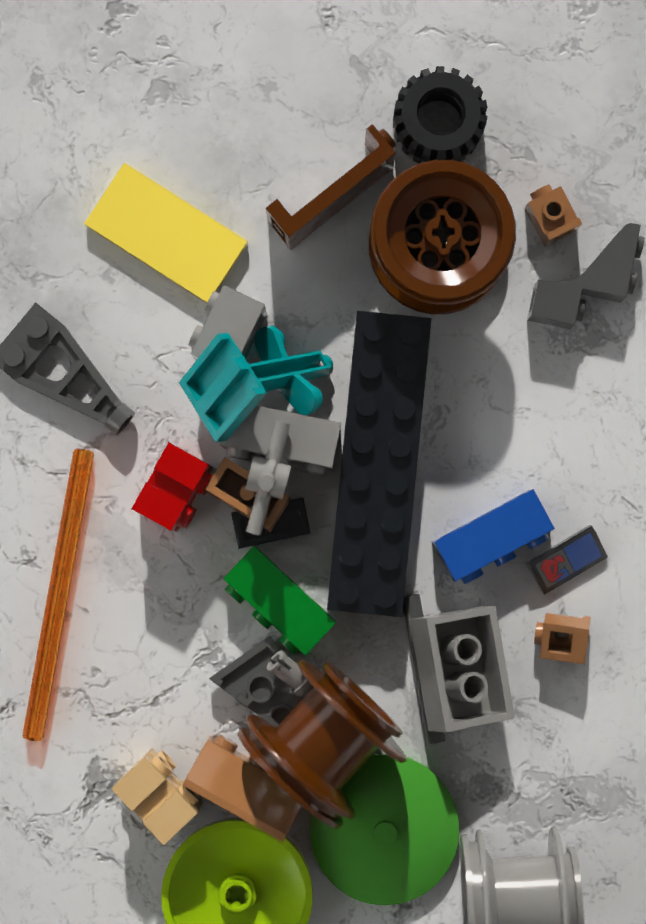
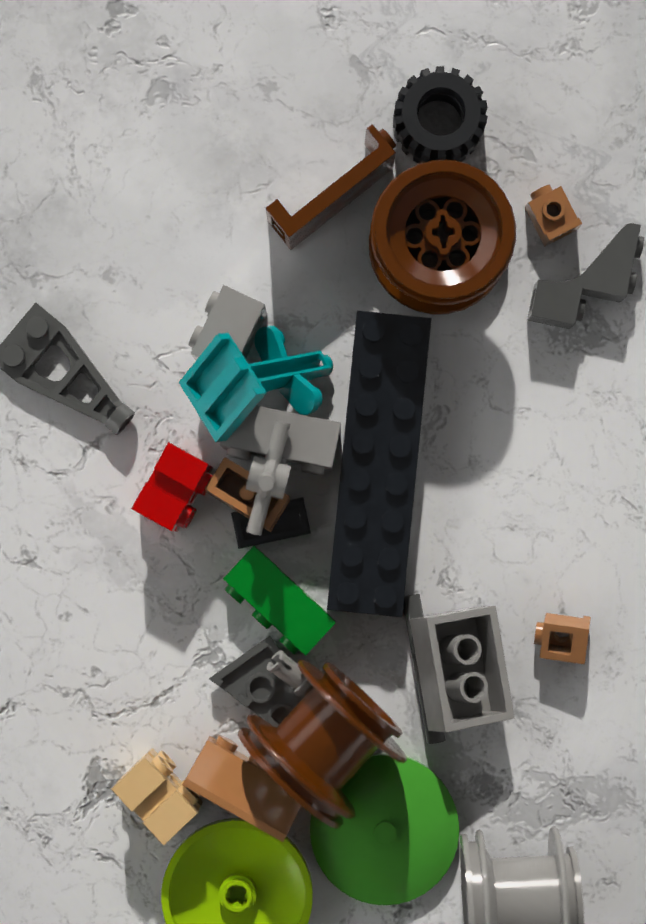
clear orange axle [22,448,94,741] -> none
light yellow tile [84,163,248,303] -> none
blue brick [432,489,555,584] -> none
slope [525,525,608,595] -> none

